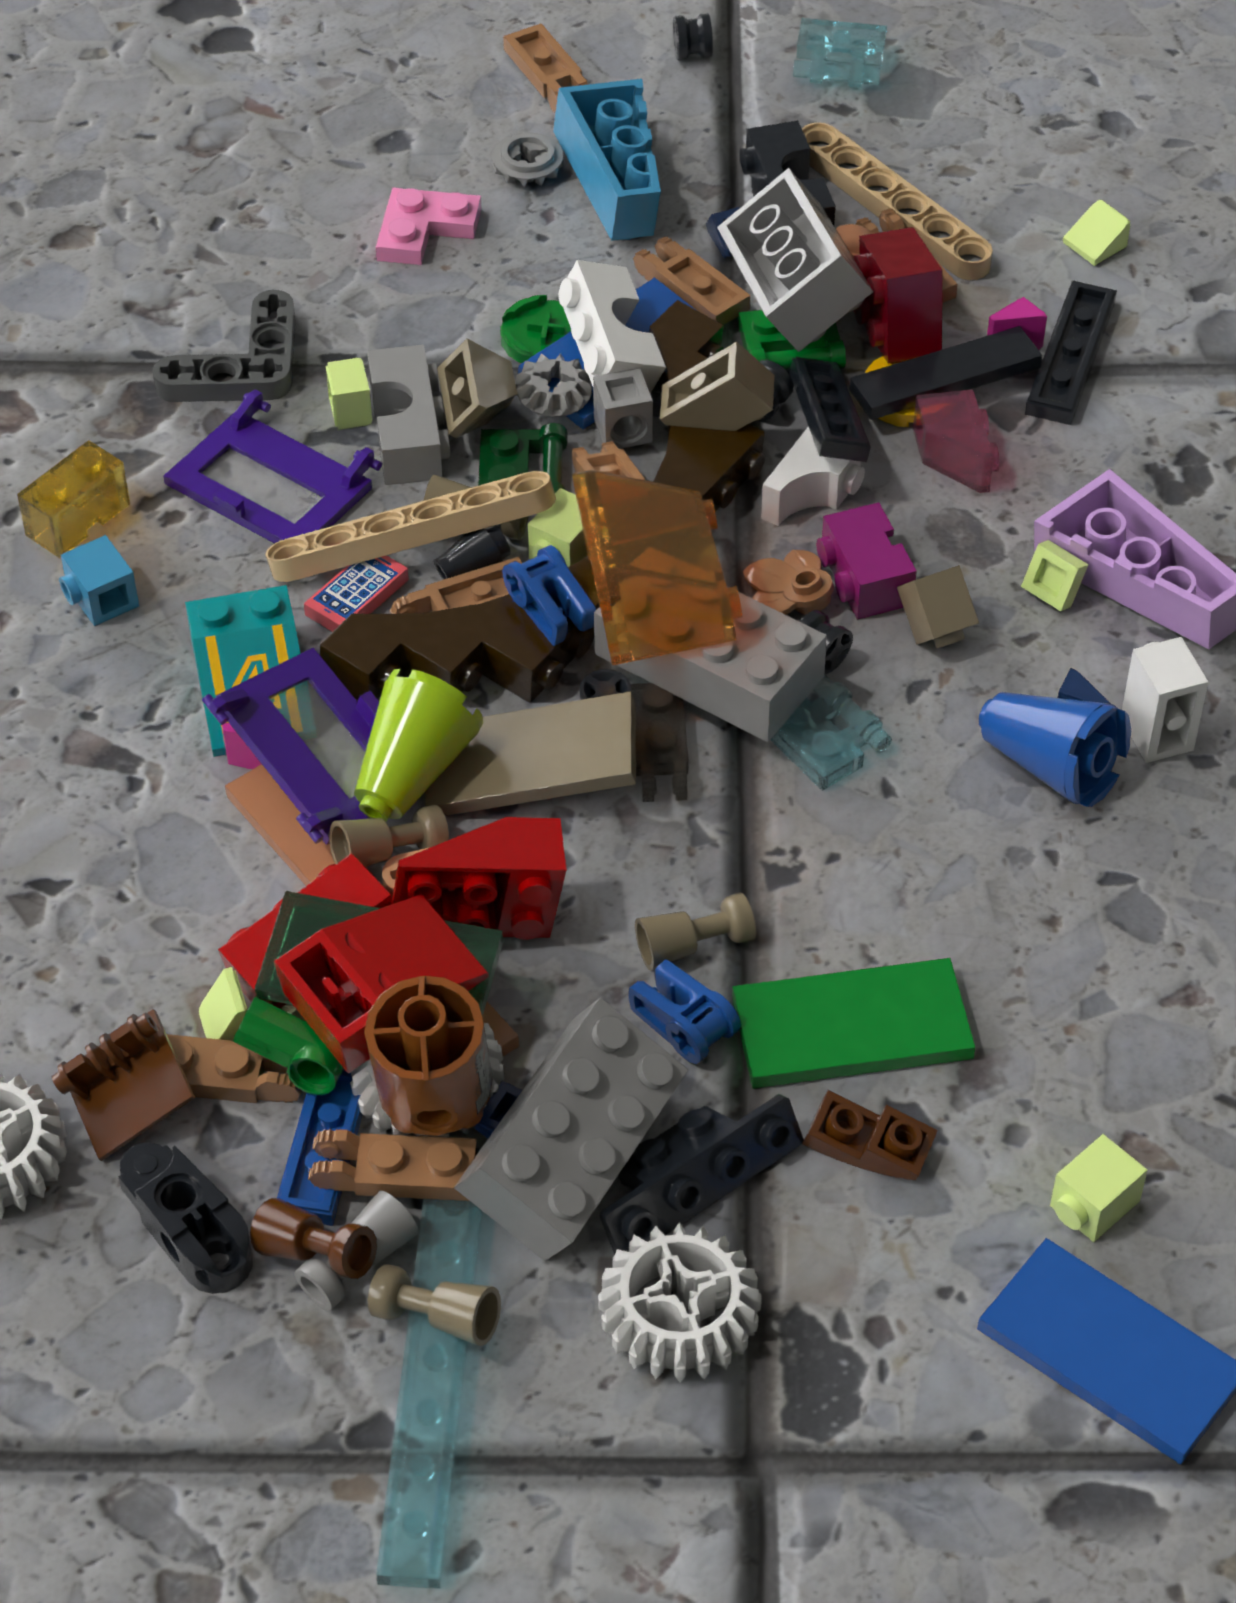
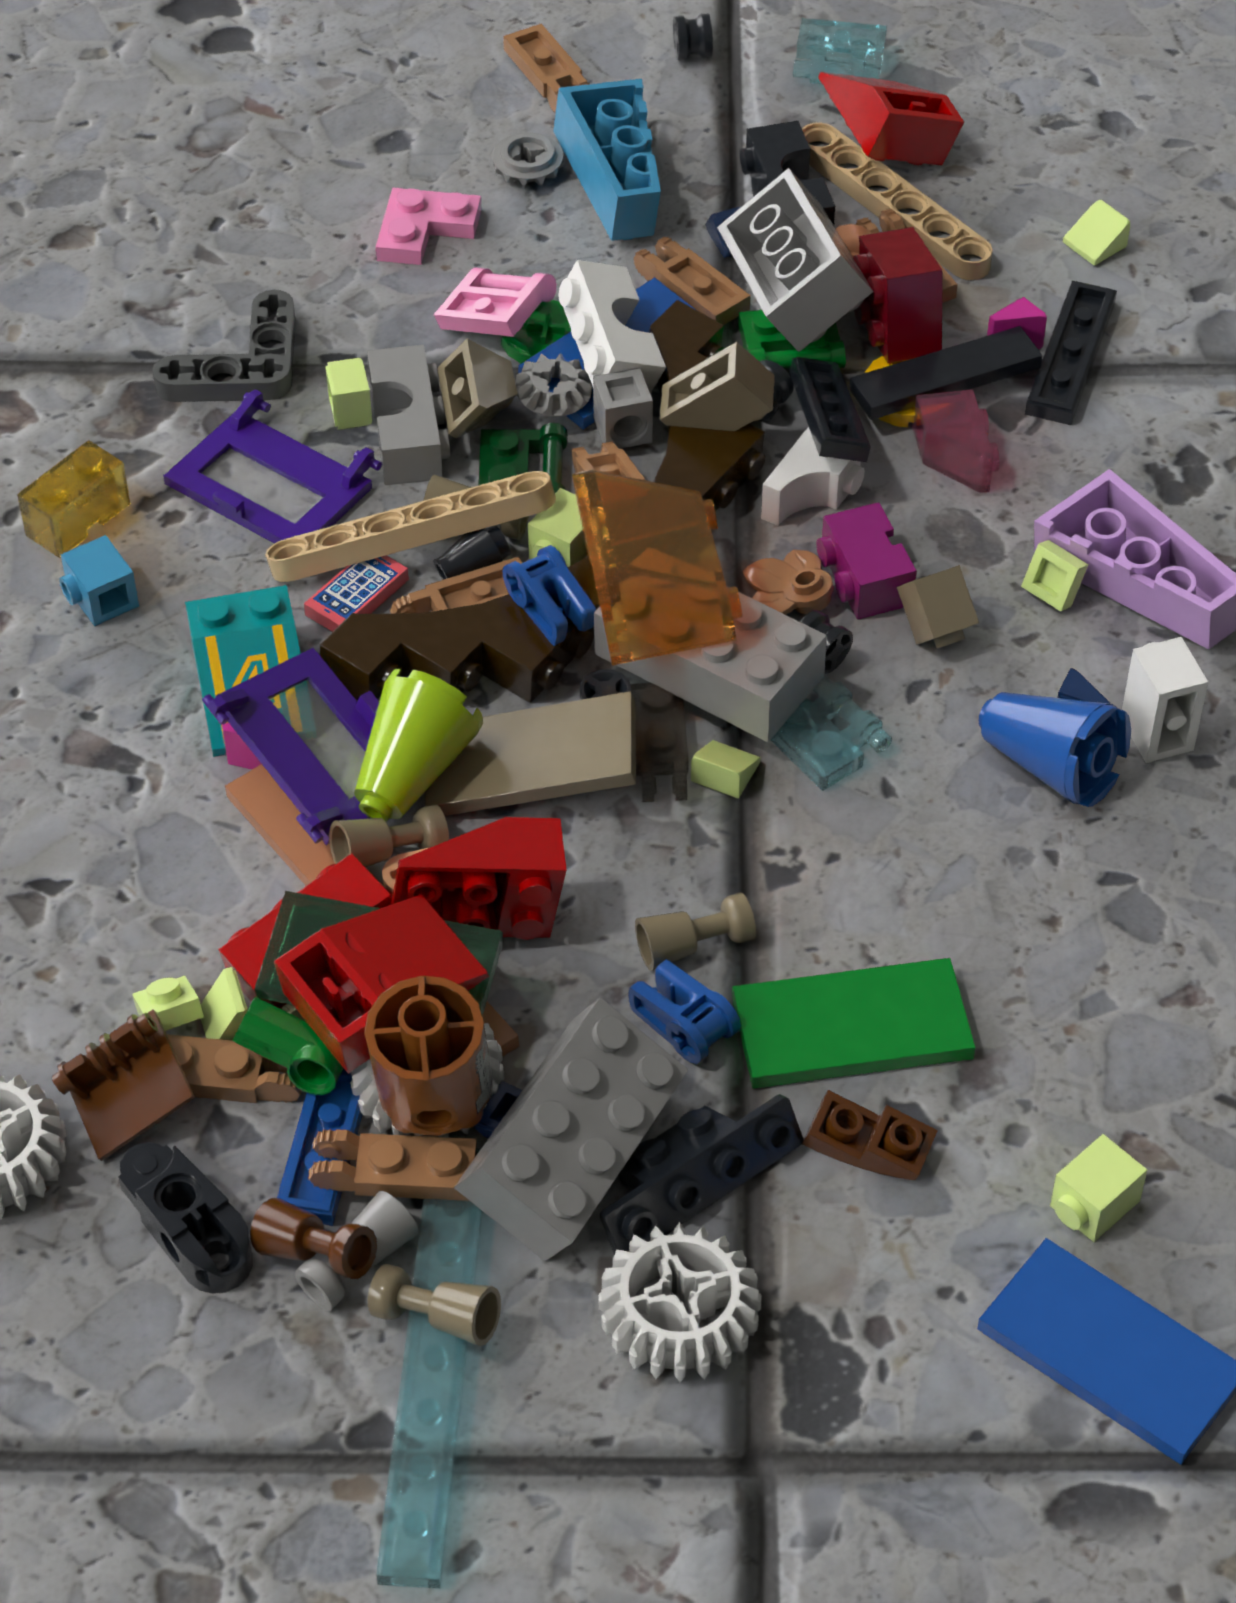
none -> yellowish green plate [132,975,204,1031]
none -> bright pink plate [434,268,557,337]
none -> yellowish green slope [691,740,761,799]
none -> red slope [818,72,964,166]

